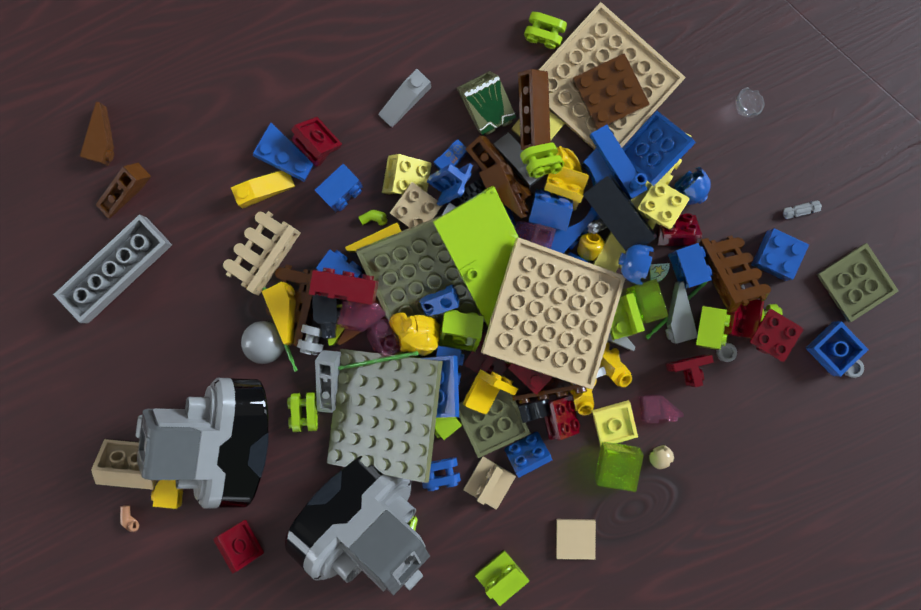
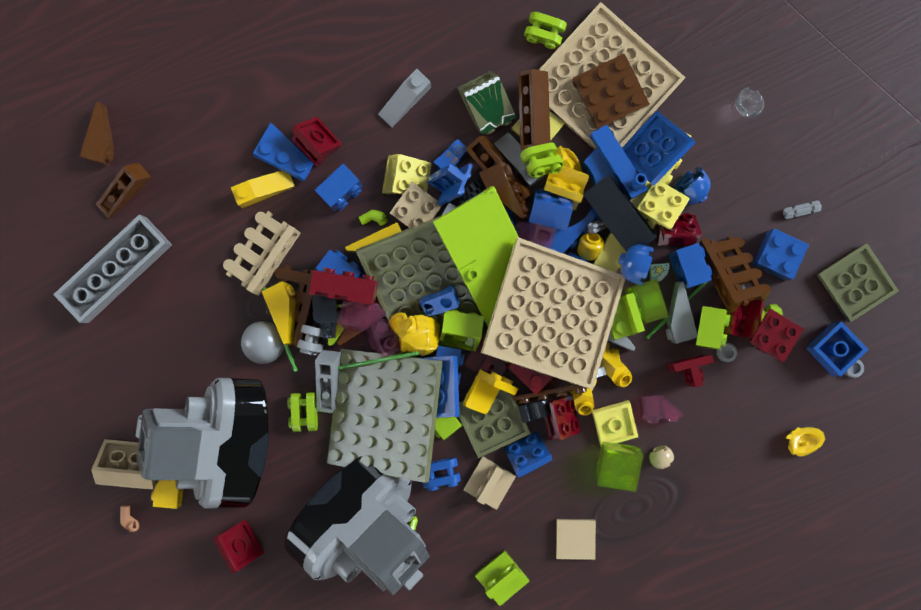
none -> yellow hat [786,427,825,456]

